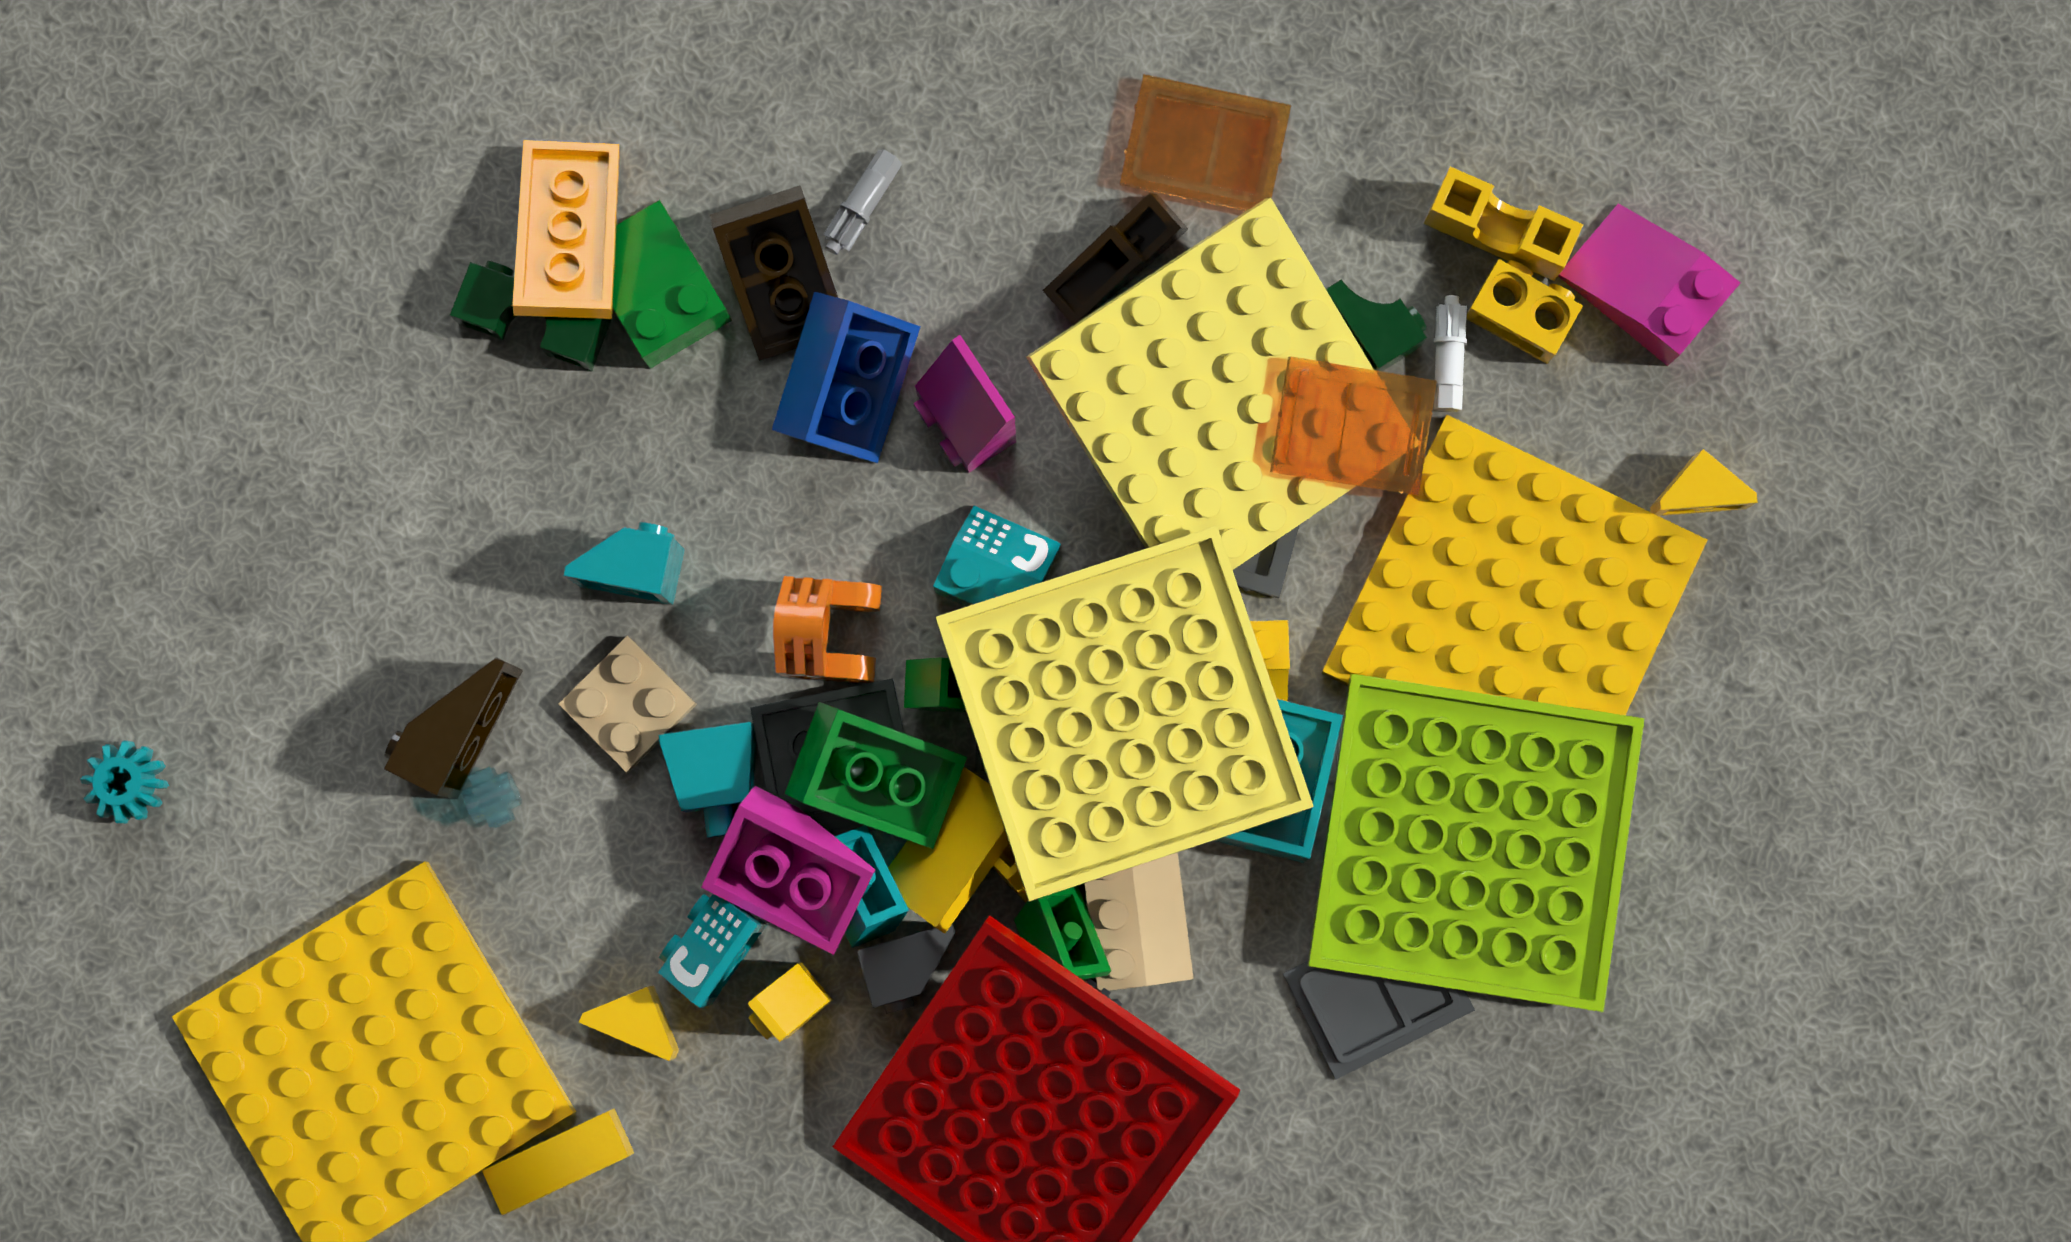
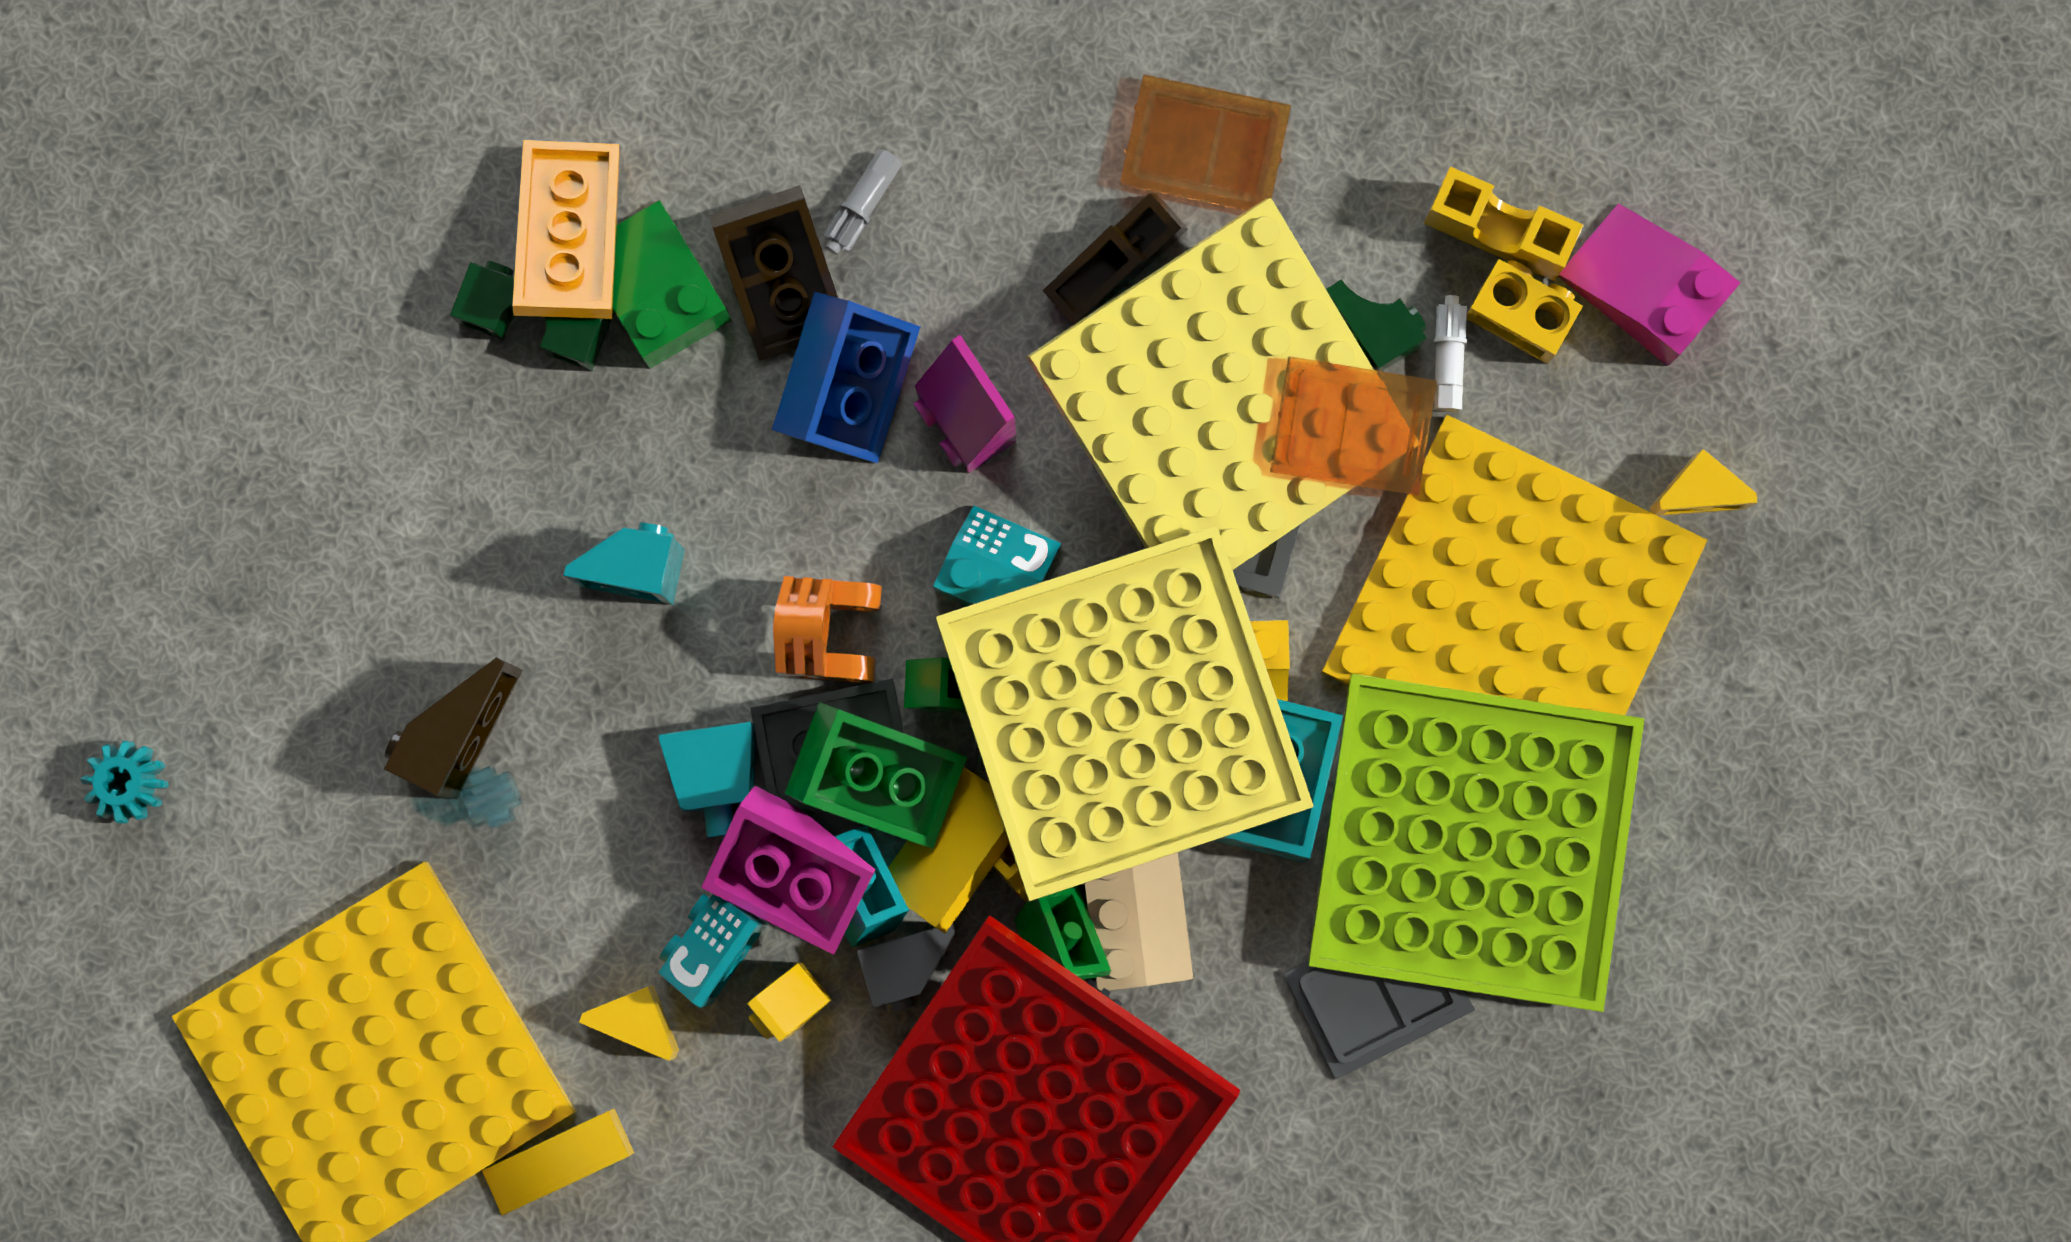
tan plate [559,636,697,773] -> none

